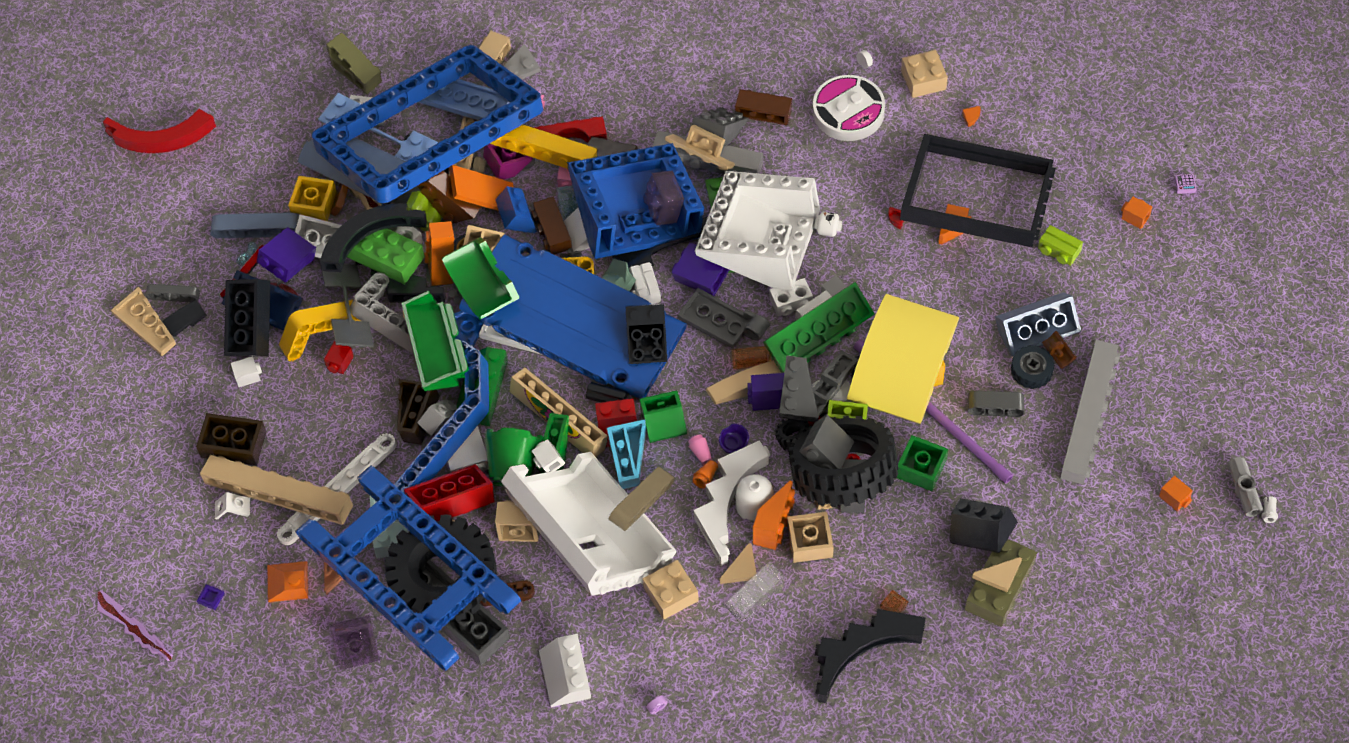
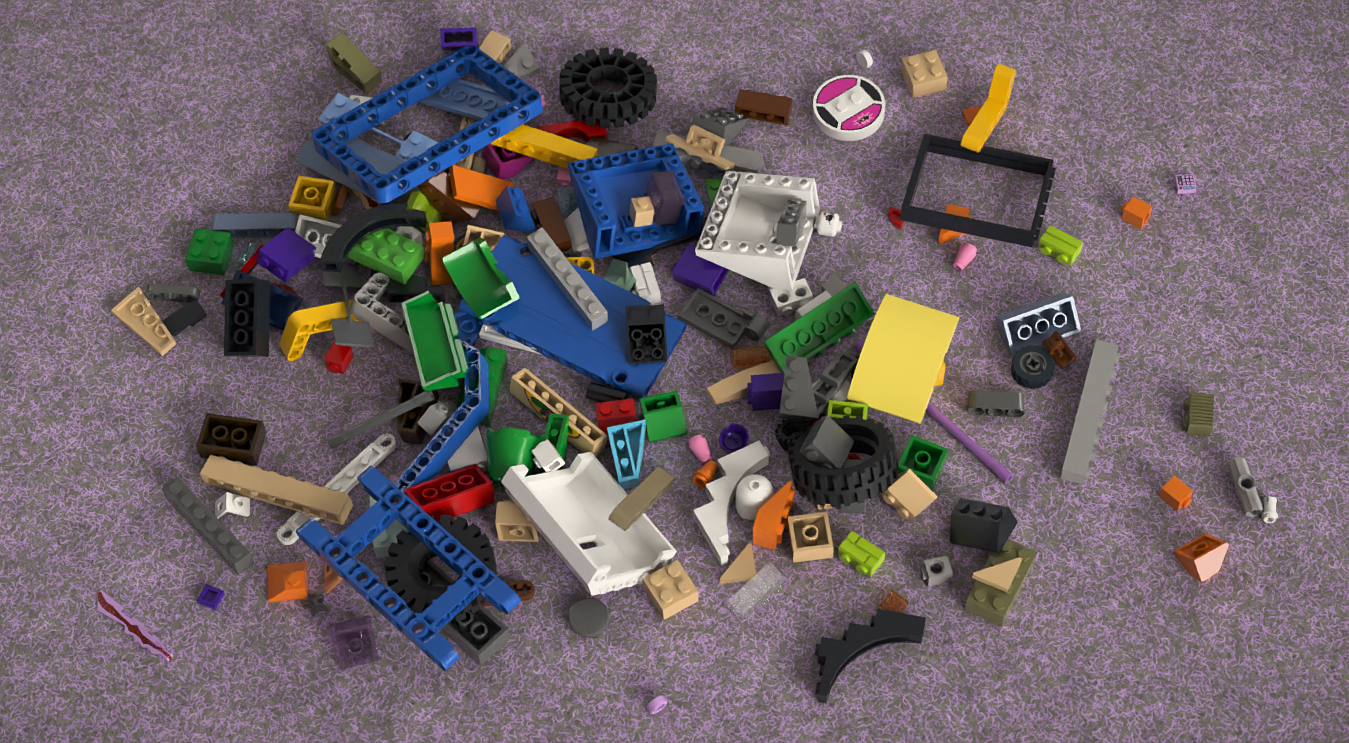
red arch [103,109,216,153] -> none
white brick [231,356,262,387] -> none
white slope [539,634,591,707] -> none
none -> dark grey brick [162,477,254,575]
none -> green brick [185,229,234,275]
none -> dark grey plant [302,594,327,617]
none -> dark grey piece [327,390,435,449]
none -> dark purple brick [440,27,478,51]
none -> light grey brick [527,227,608,331]
none -> black tyre [559,48,657,128]
none -> dark grey tile [568,598,609,637]
none -> tan brick [629,196,654,227]
none -> dark grey brick [777,198,807,247]
none -> lime brick [838,531,885,577]
none -> tan slope [879,469,938,520]
none -> light grey brick [920,556,953,586]
none -> bright pink cone [953,243,977,271]
none -> yellow beam [961,63,1016,152]
none -> orange slope [1173,533,1229,582]
none -> olive brick [1183,392,1214,436]

